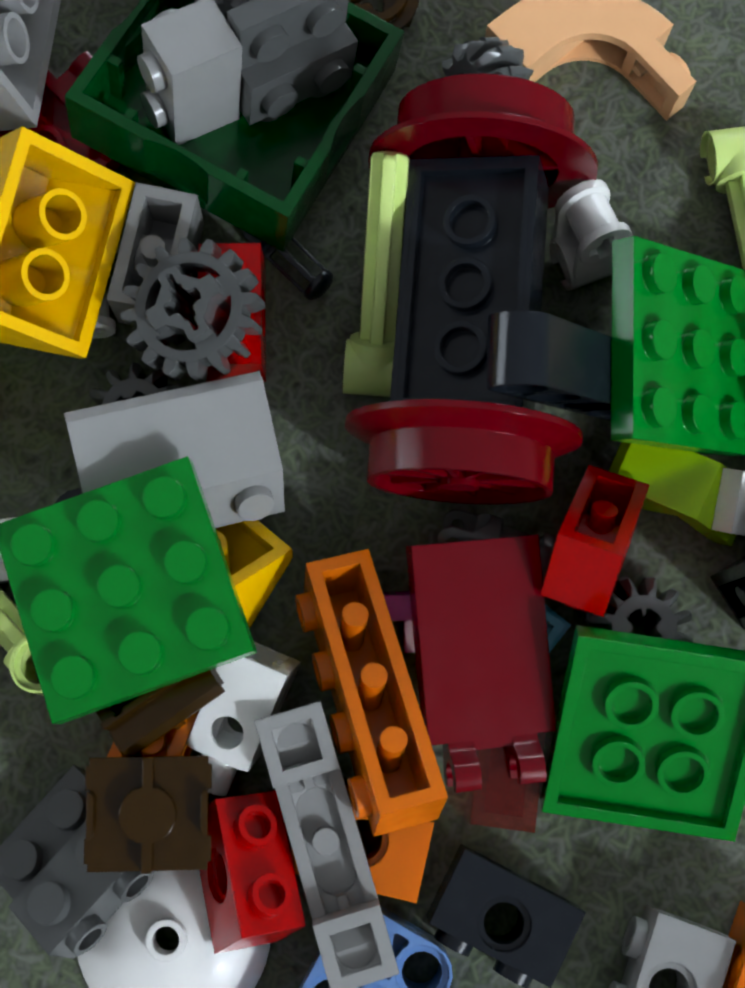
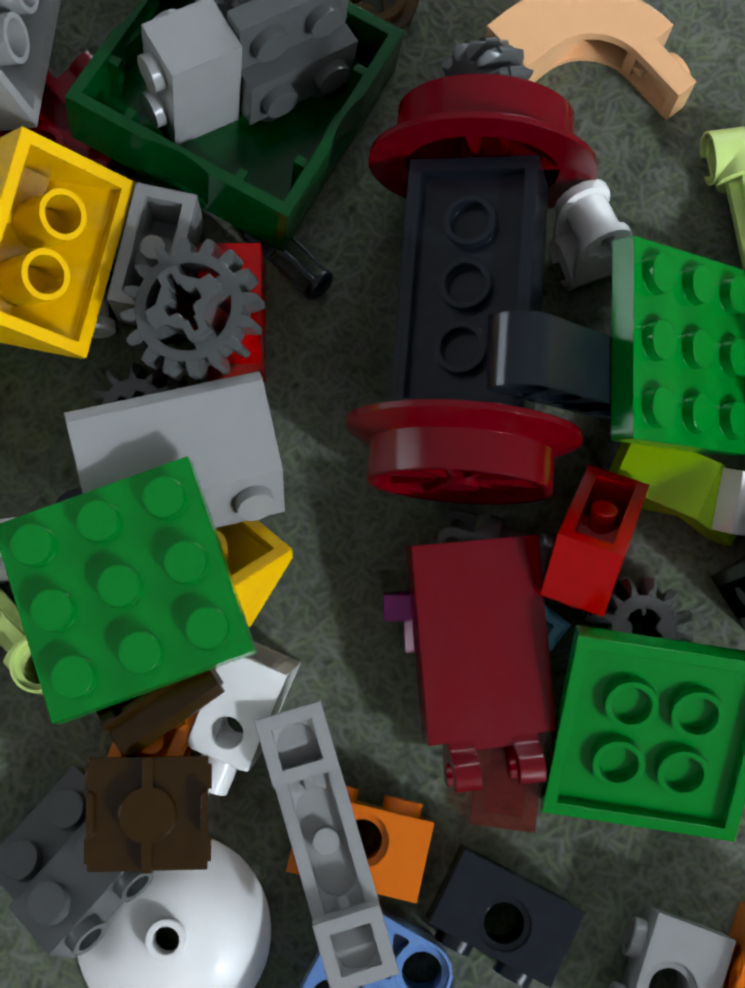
red brick [199,791,306,954] -> none
orange brick [295,549,448,837] -> none
yellowish green axle [343,150,410,397] -> none

